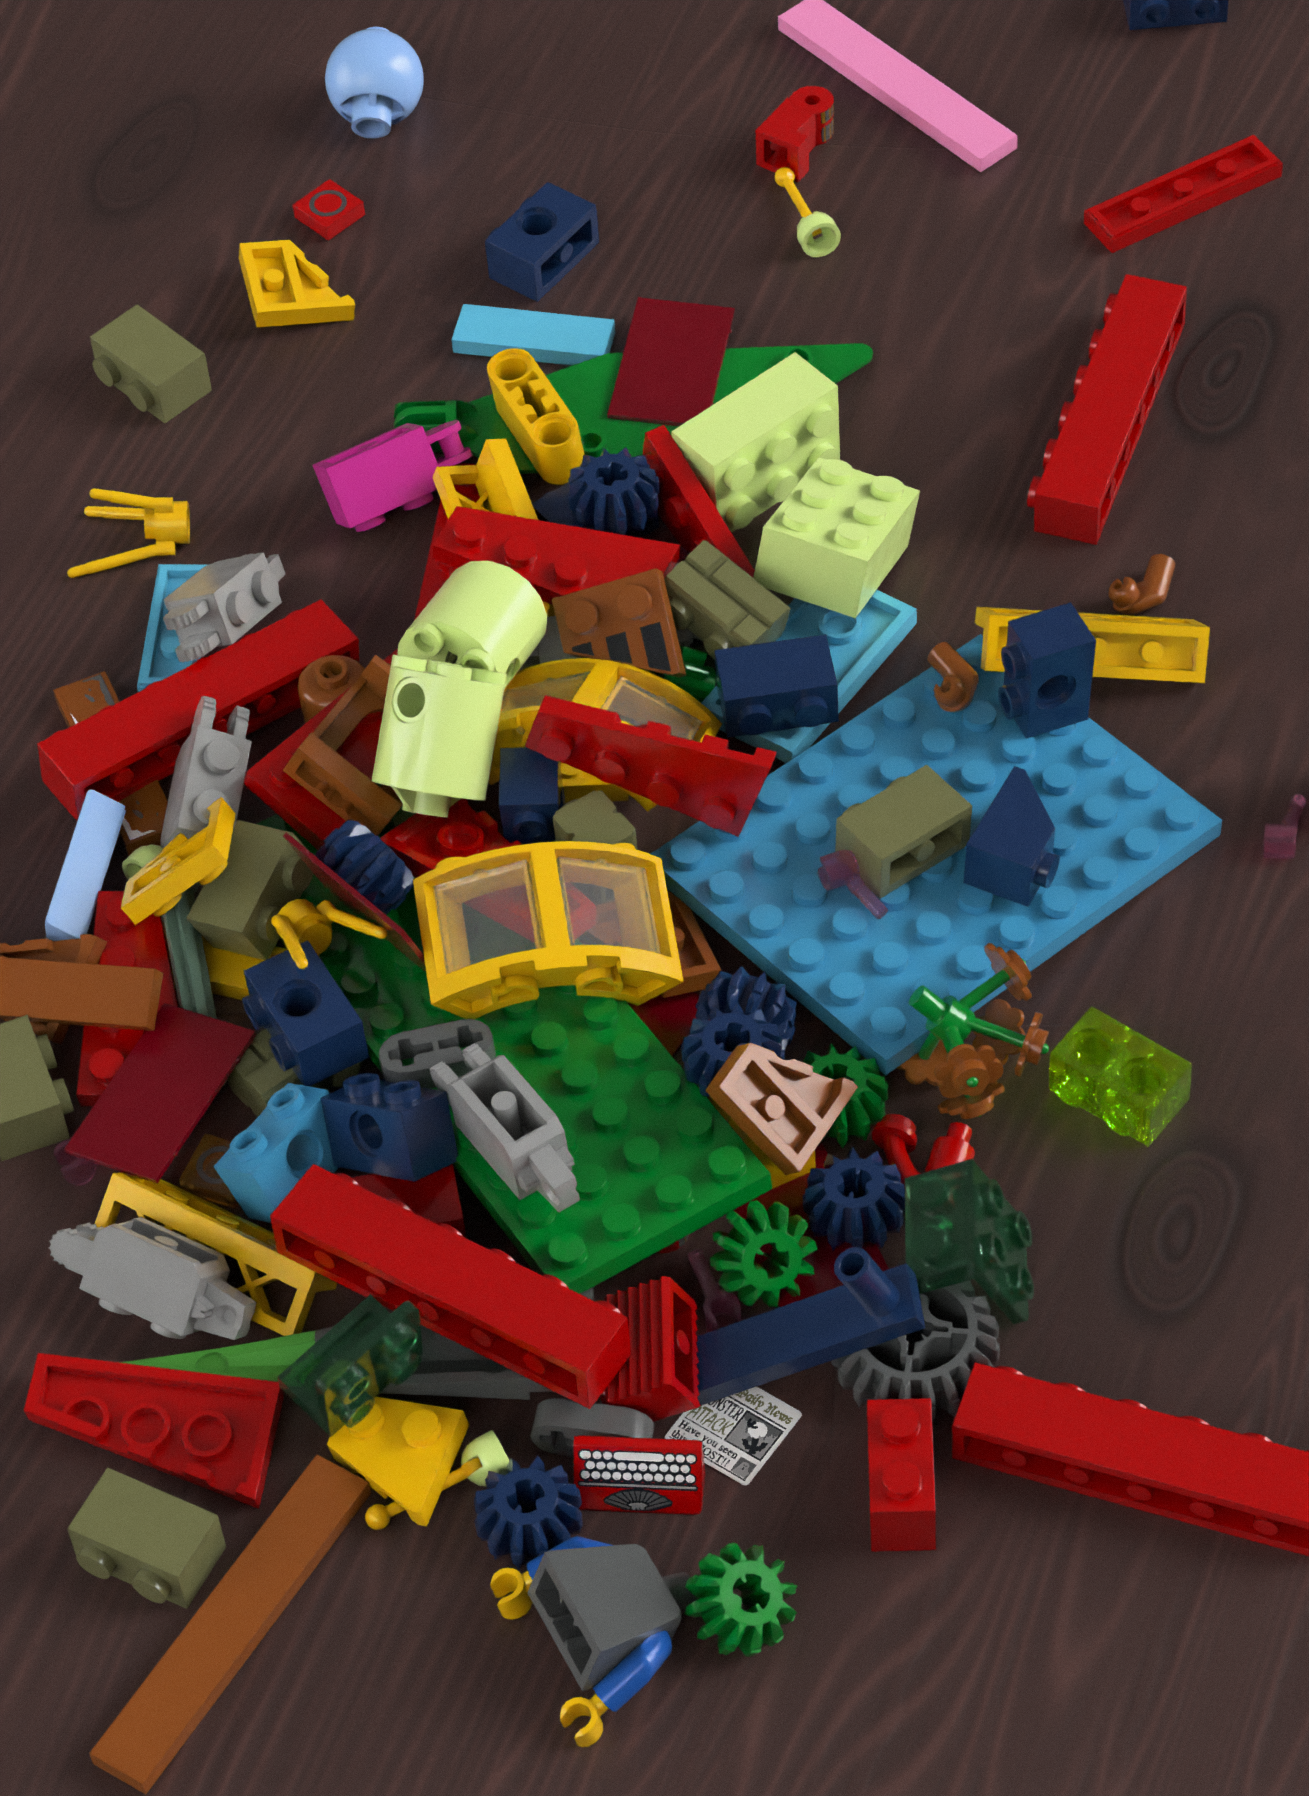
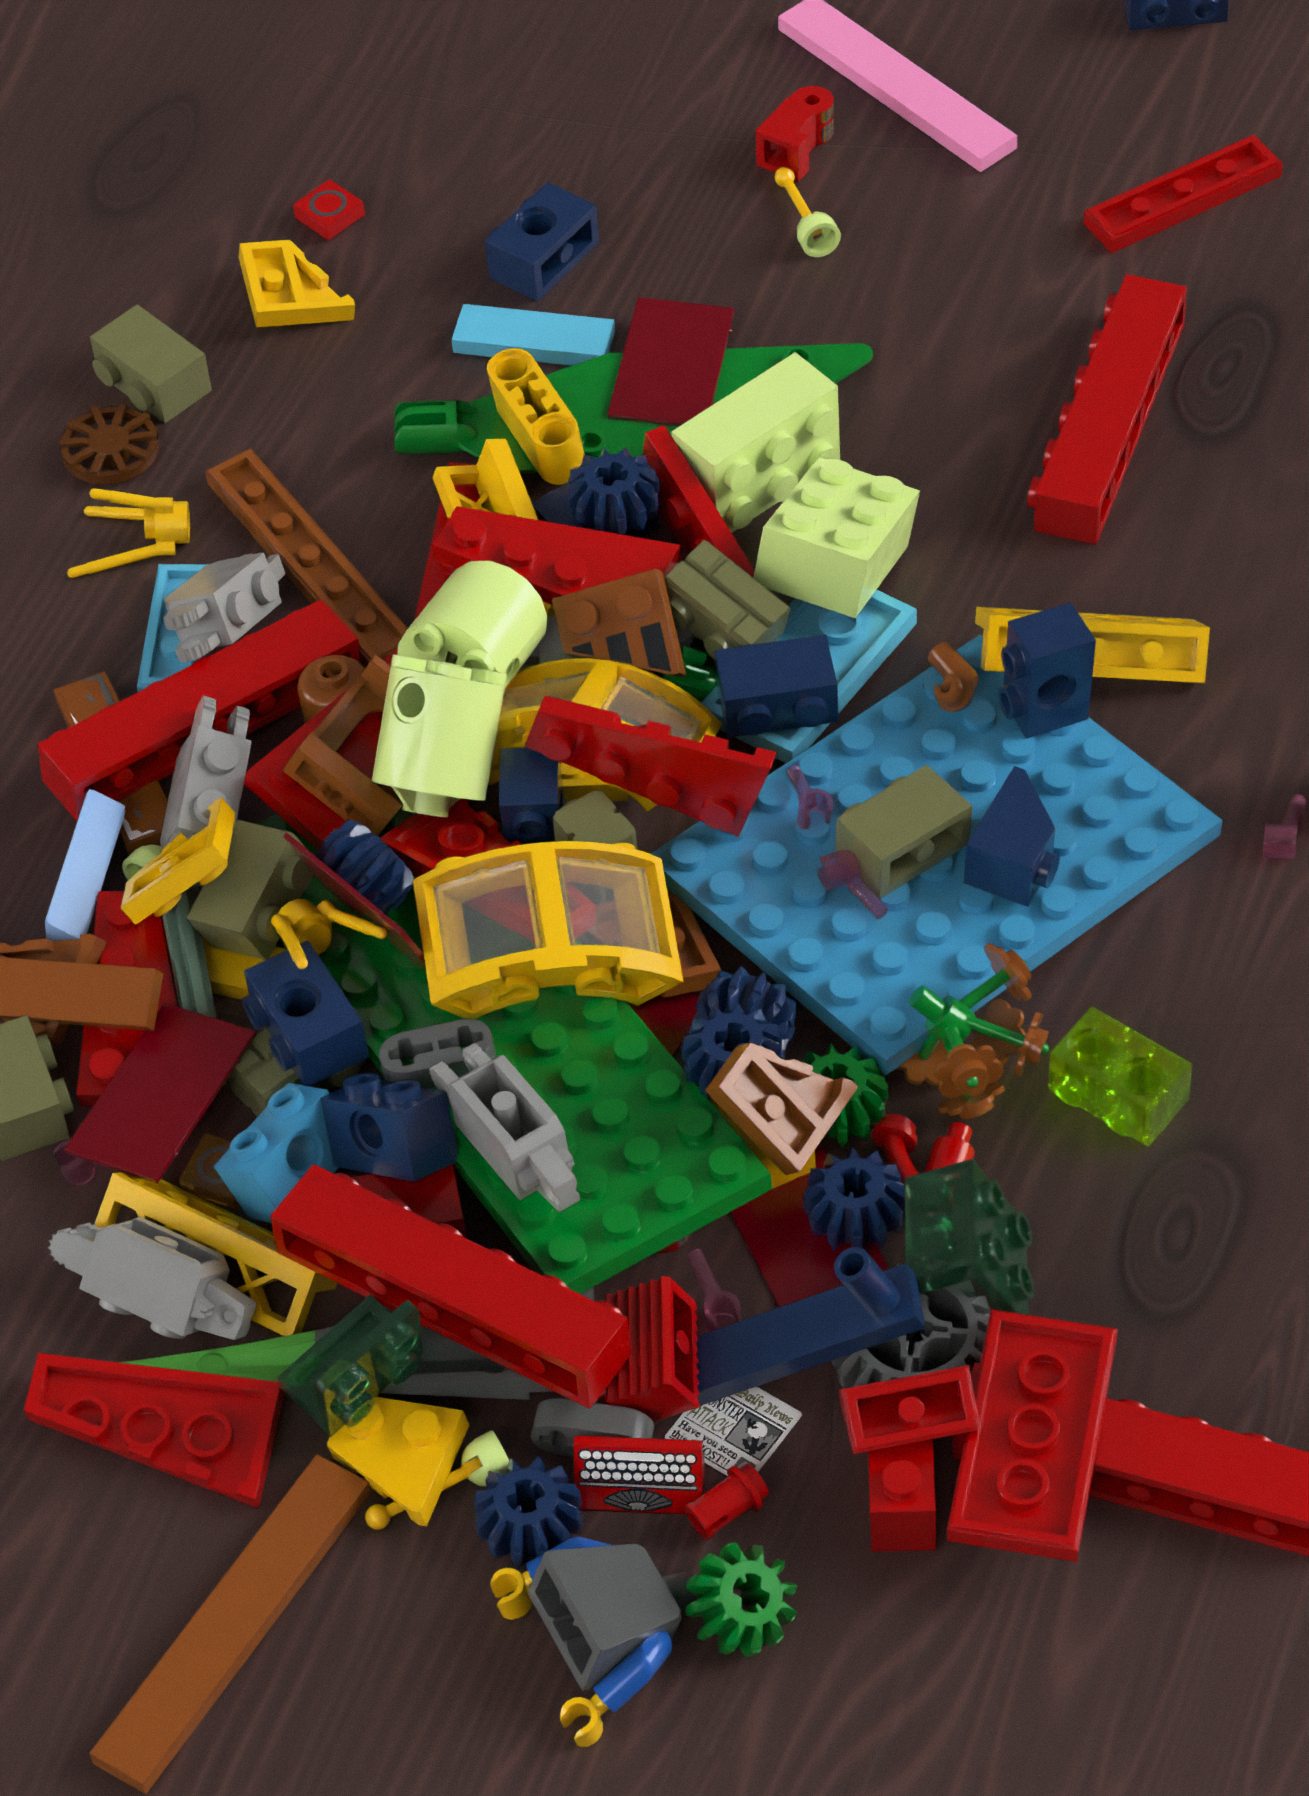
olive brick [67,1467,226,1609] -> none
dark pink brick [313,420,472,532] -> none
light blue brick [325,27,424,139] -> none
green gear [709,1200,818,1307] -> none
dark orange arm [1108,554,1176,616] -> none
none -> reddish brown wheel [60,403,160,484]
none -> dark orange tile [205,448,408,668]
none -> red pin [684,1463,769,1540]
none -> hand [787,765,834,829]
none -> red slope [838,1365,981,1454]
none -> red tile [947,1309,1118,1562]

